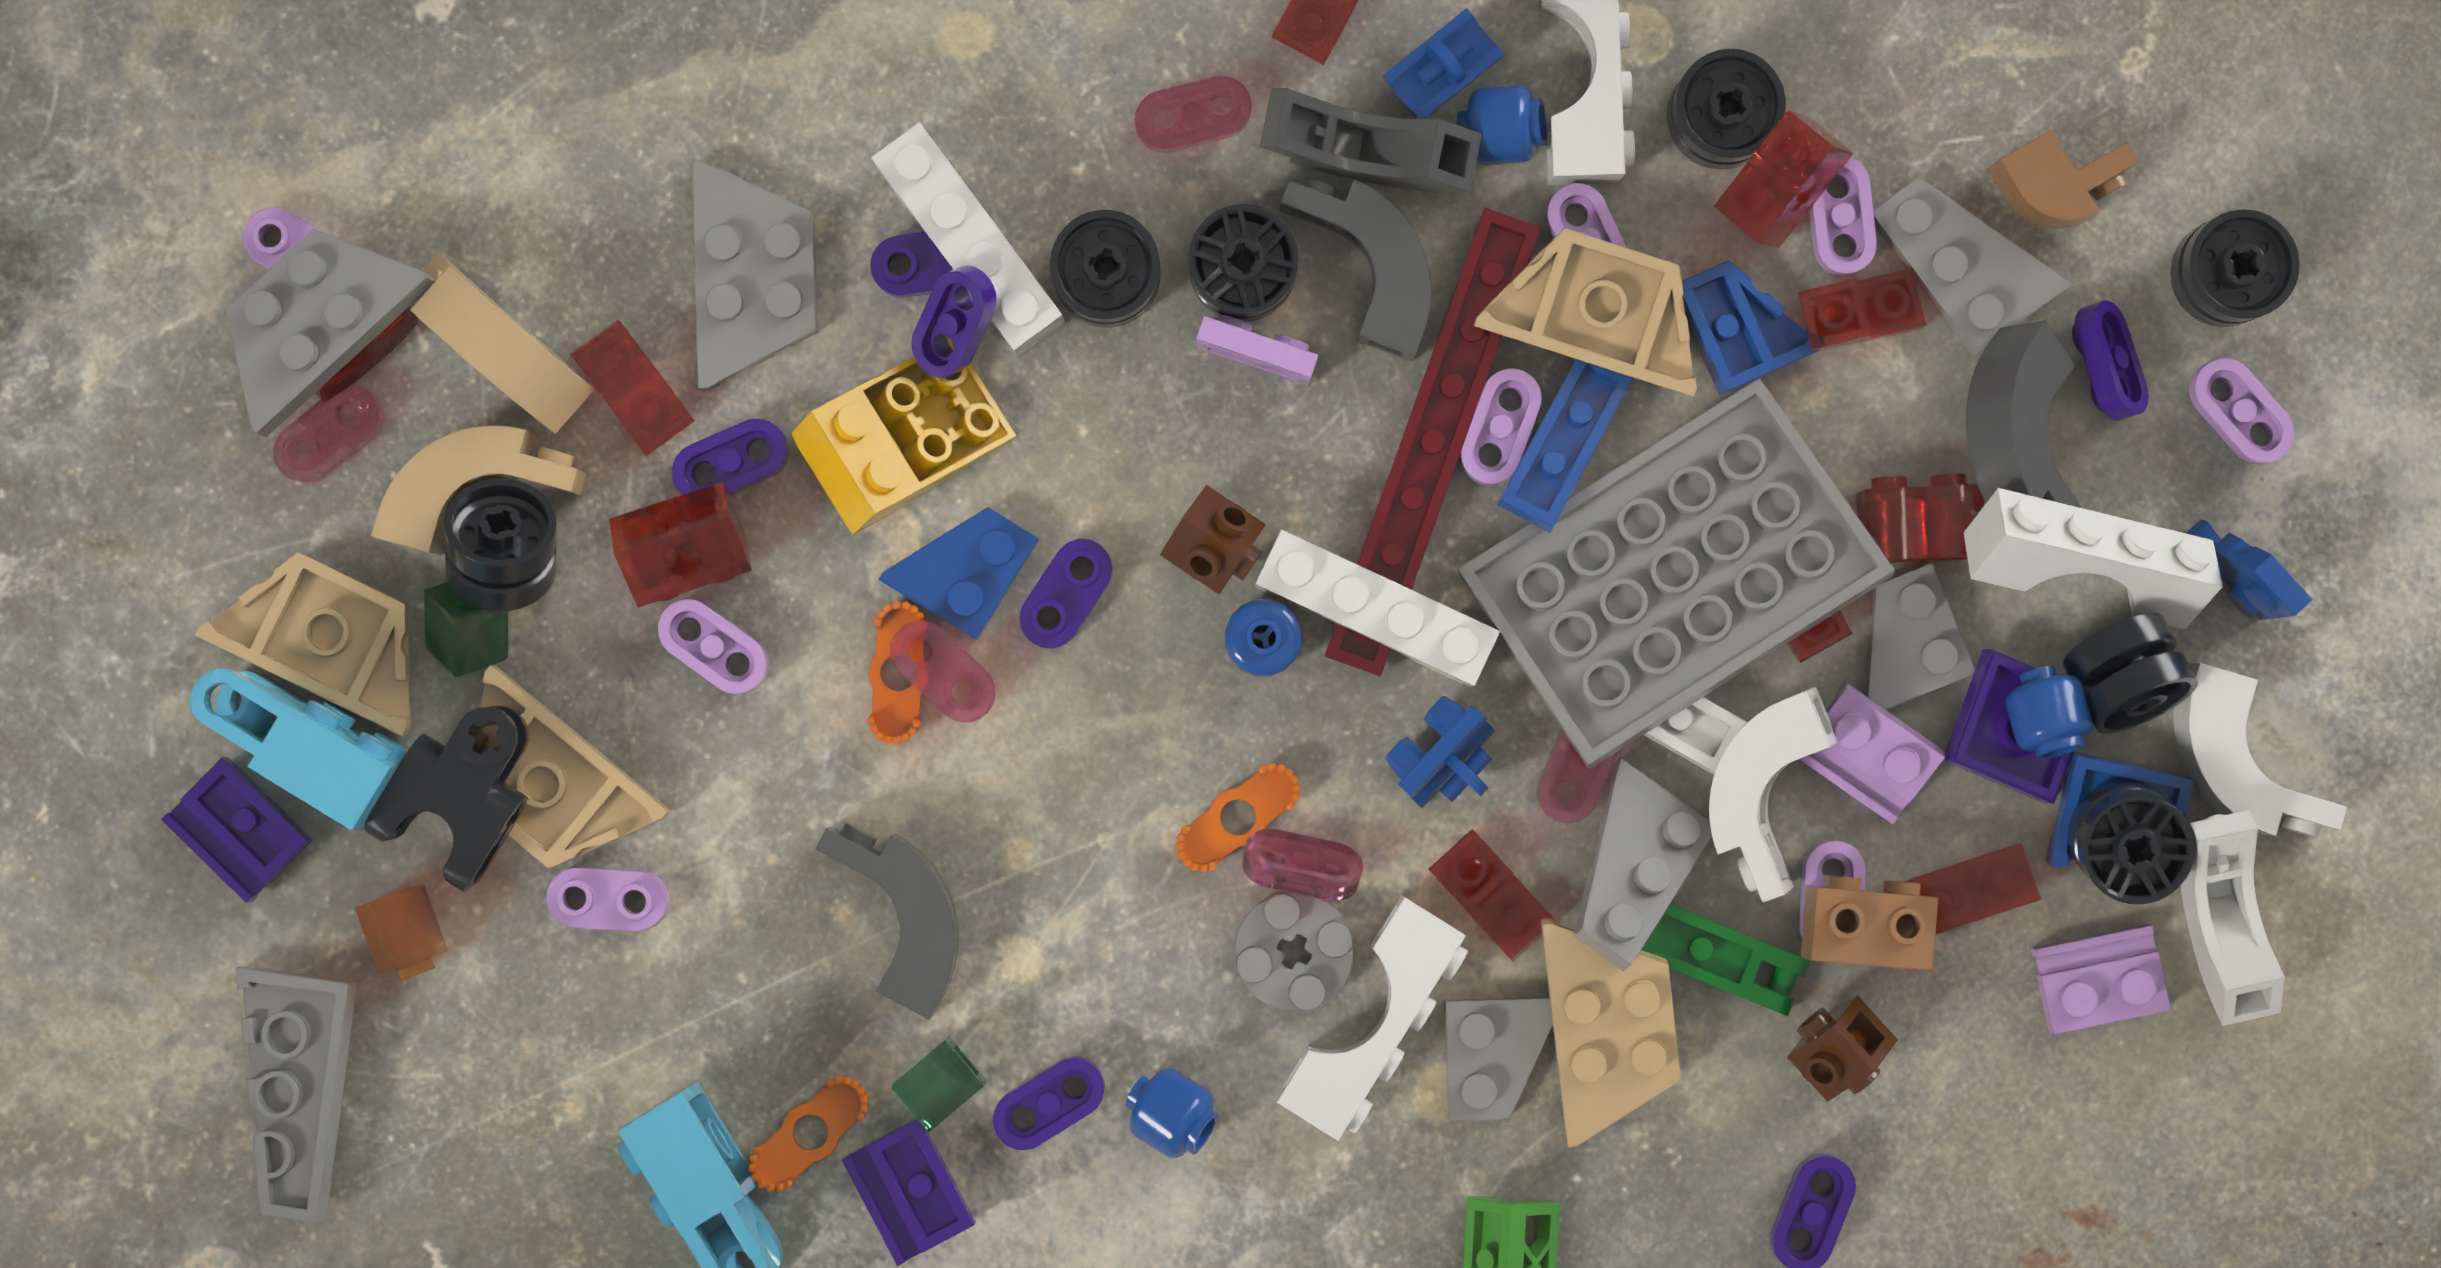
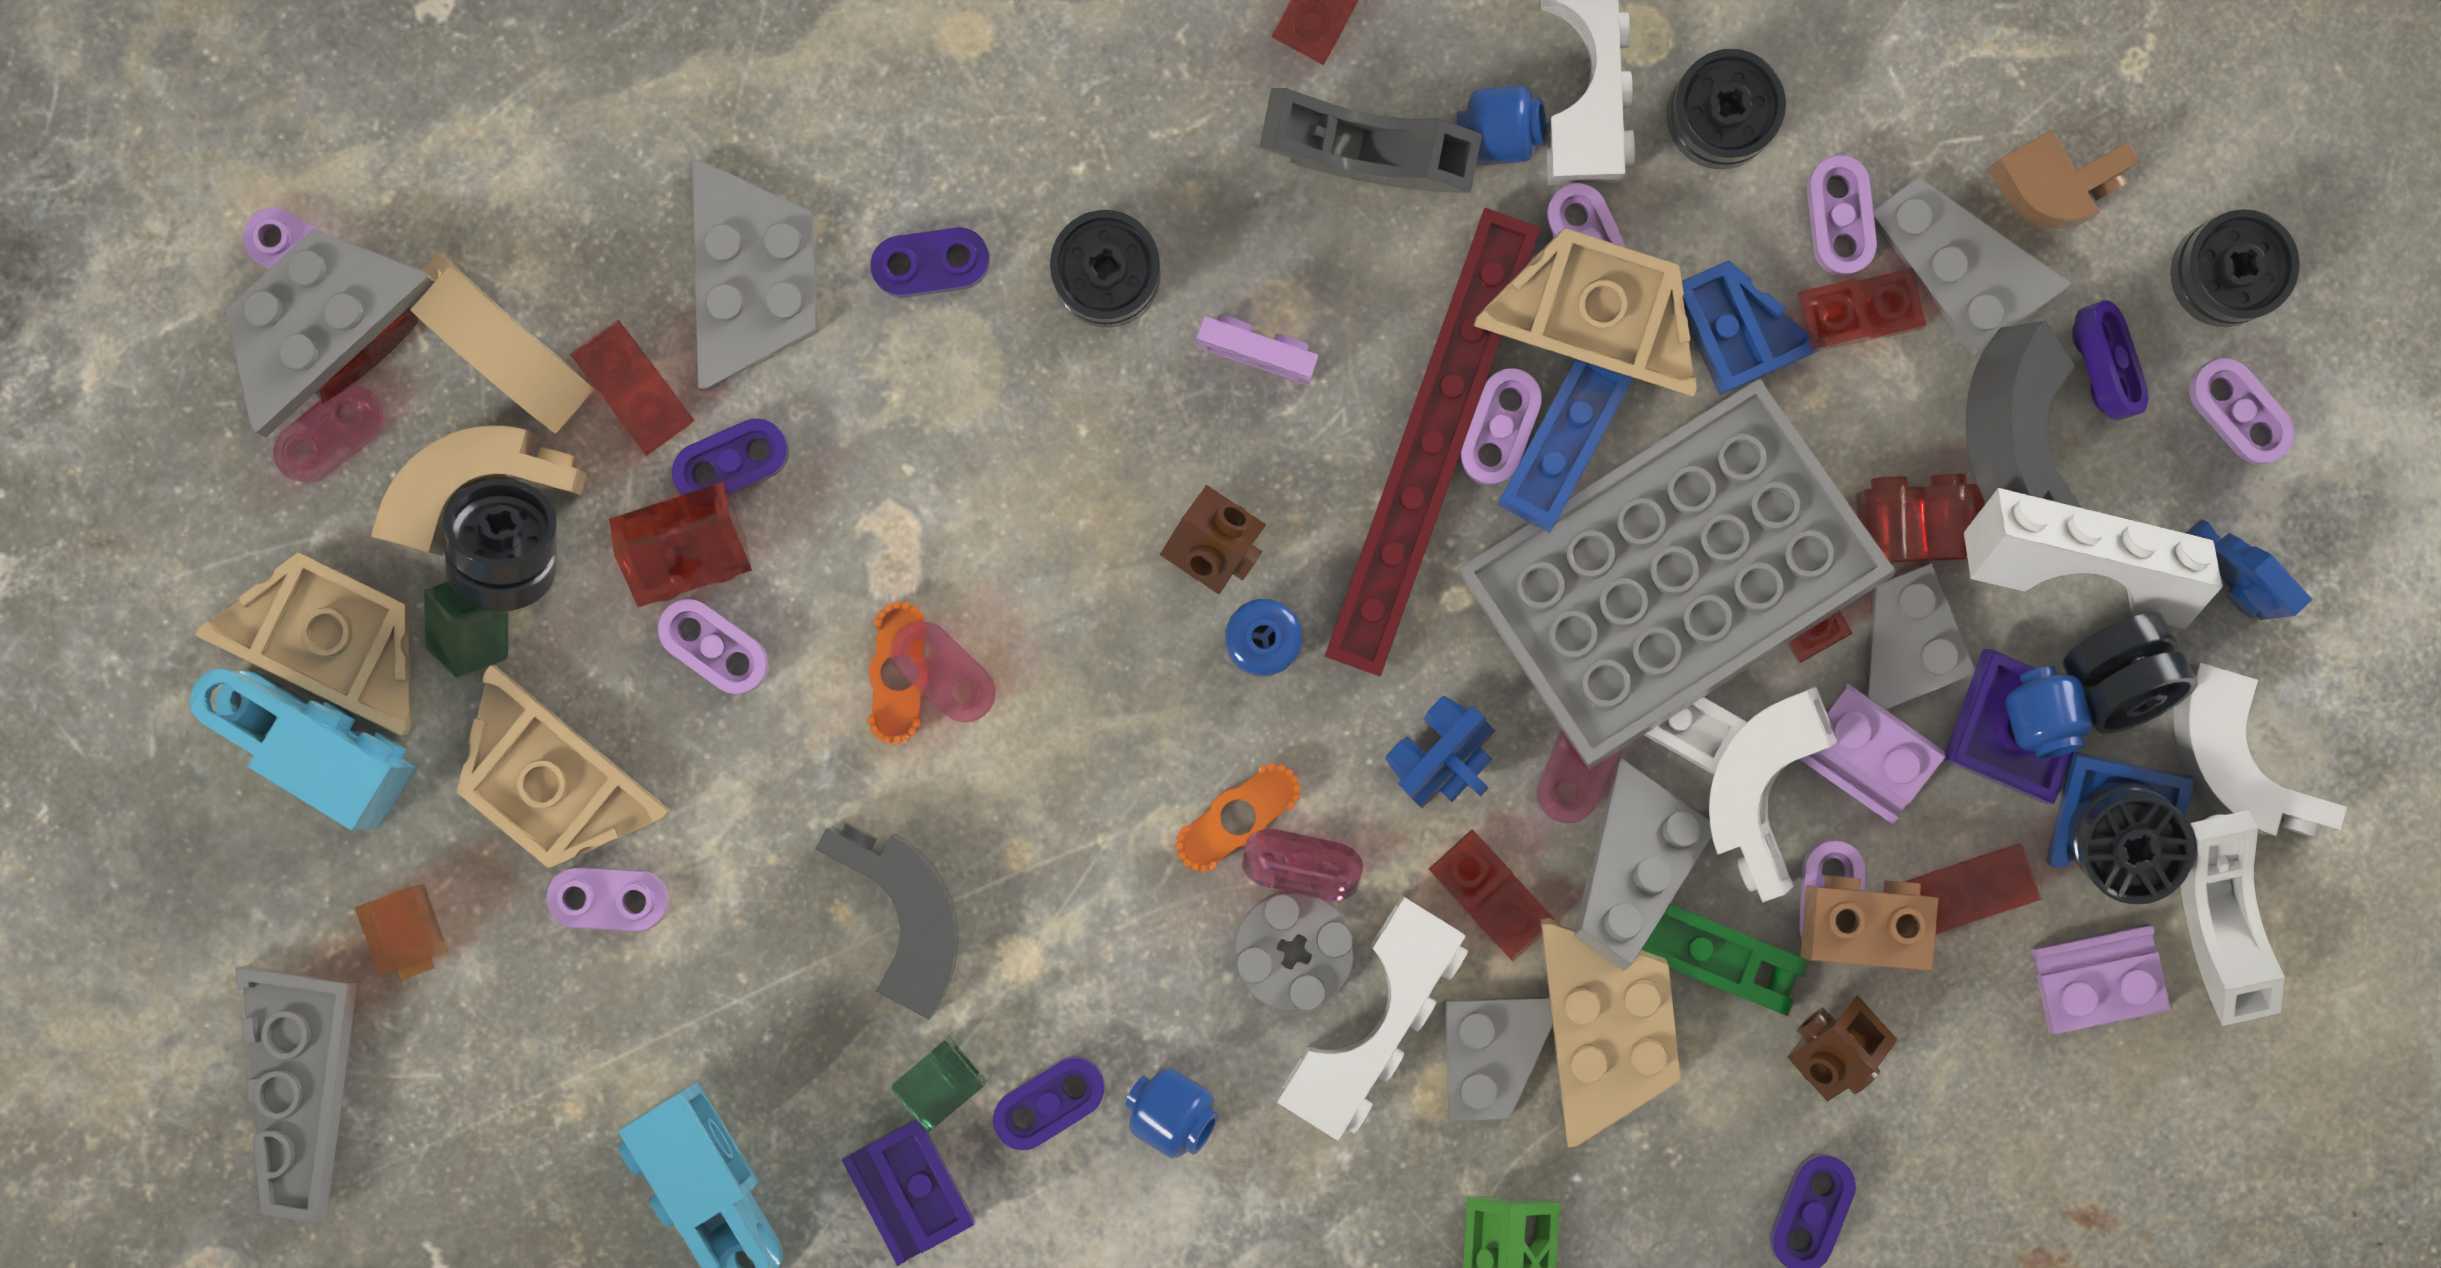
dark purple plate [161,757,313,903] -> none
black piece [365,706,529,893] -> none
orange piece [748,1076,869,1192] -> none
yellow slope [790,338,1016,535] -> none
white arch [871,122,1065,358] -> none
blue wing [878,507,1040,640] -> none
dark purple plate [911,266,997,378] -> none
dark purple plate [1020,539,1113,649] -> none
clear pink plate [1135,76,1252,153] -> none
black wheel [1189,204,1298,322] -> none
white arch [1255,529,1500,687] -> none
dark grey arch [1280,177,1431,362] -> none
blue hips [1383,8,1504,119] -> none
clear red brick [1714,110,1854,248] -> none

